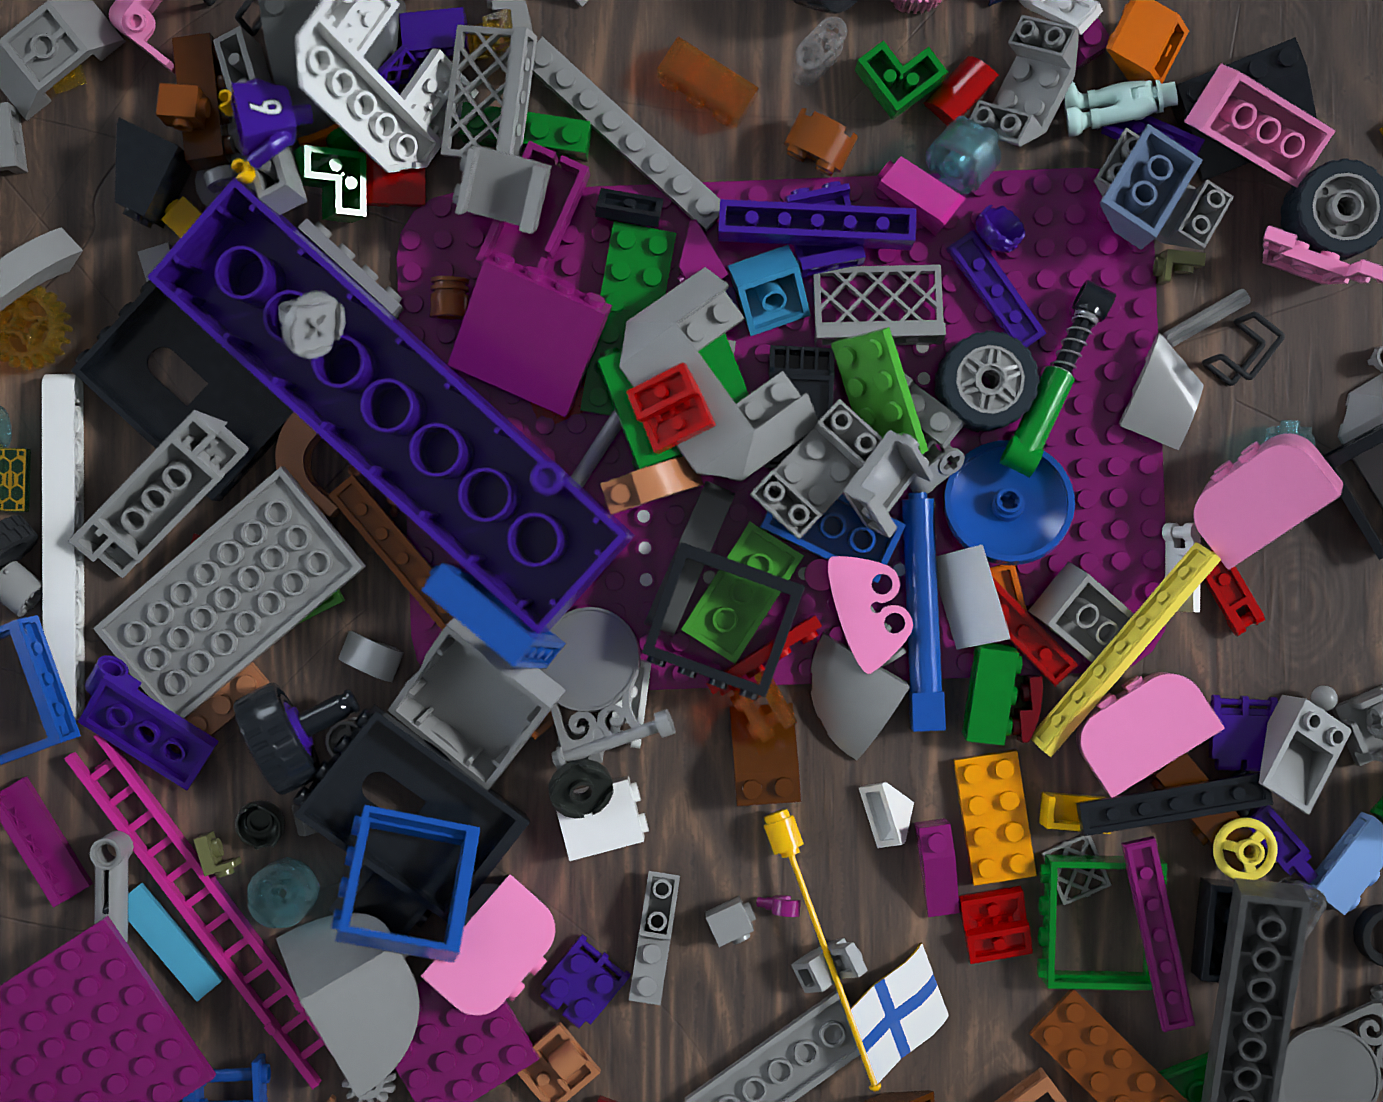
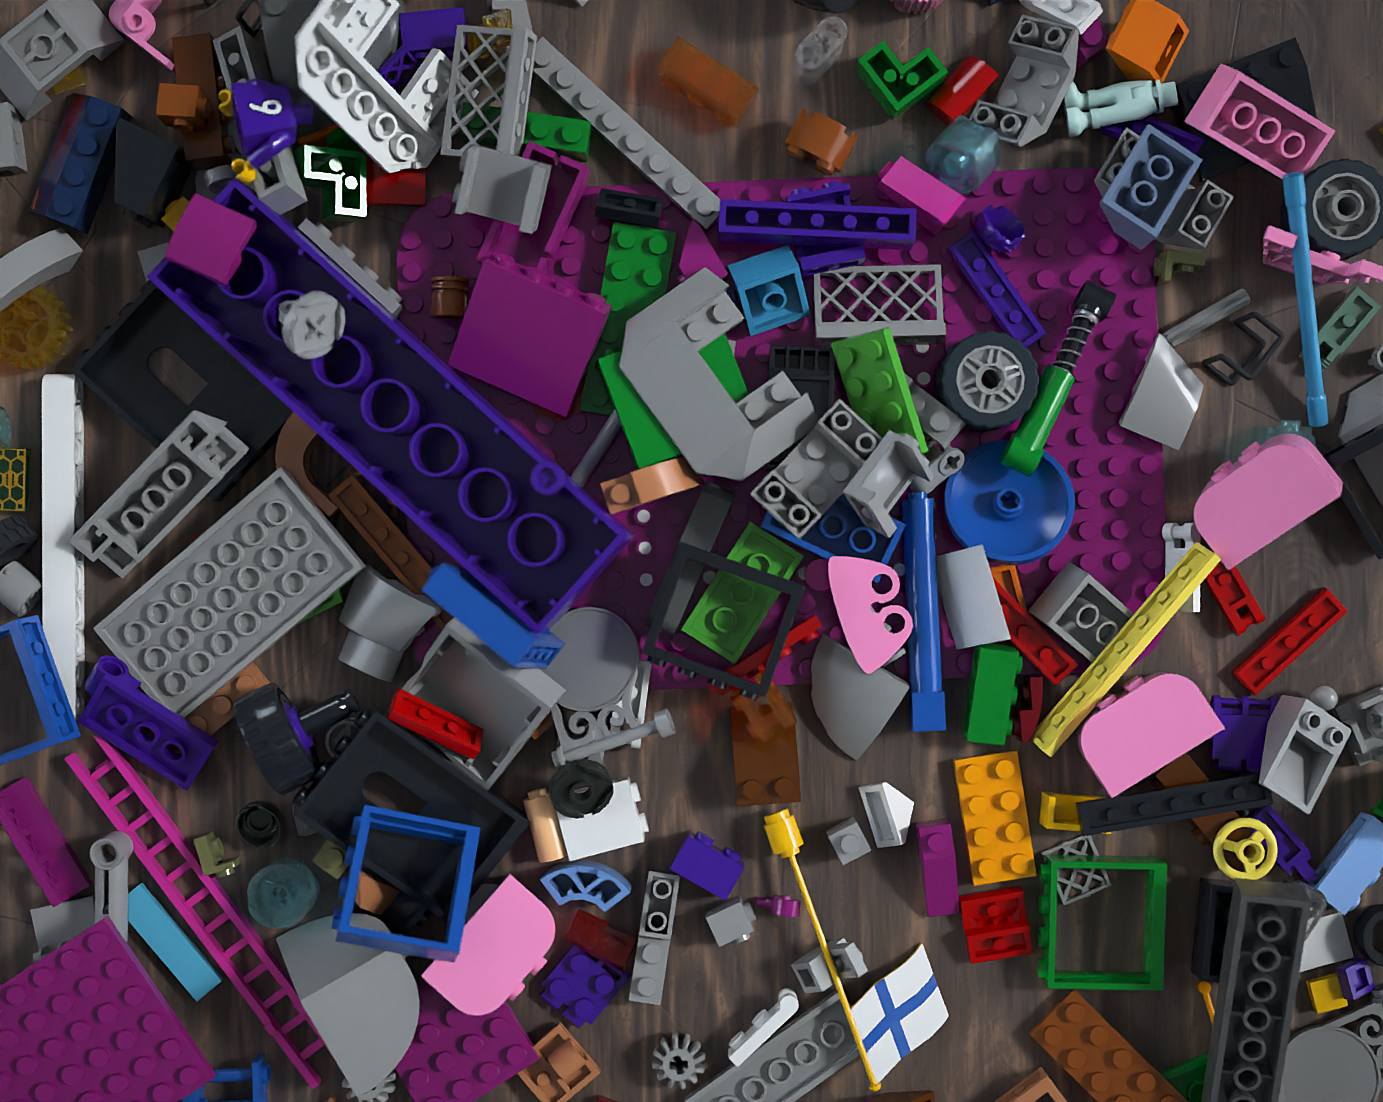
red slope [626,362,716,454] -> none
magenta tile [1121,836,1196,1032] -> none
none -> dark blue slope [27,93,133,234]
none -> light grey hinge [30,896,95,963]
none -> magenta slope [165,193,257,286]
none -> olive brick [312,839,350,880]
none -> light grey slope [339,565,442,652]
none -> nougat tile [355,870,400,916]
none -> red plate [387,688,484,759]
none -> light nougat brick [523,787,568,863]
none -> medium blue brick [540,860,632,912]
none -> clear red slope [565,909,637,971]
none -> light grey gear [652,1032,706,1089]
none -> dark purple brick [670,831,745,901]
none -> white plate [728,988,799,1067]
none -> light grey brick [826,817,872,865]
none -> light orange hinge [1197,981,1215,1026]
none -> red tile [1230,587,1348,696]
none -> dark azure piece [1282,172,1329,427]
none -> sand green hinge [1298,286,1381,372]
none -> white sticker [1300,912,1354,972]
none -> yellow tile [1306,973,1348,1014]
none -> dark purple tile [1335,958,1375,1000]

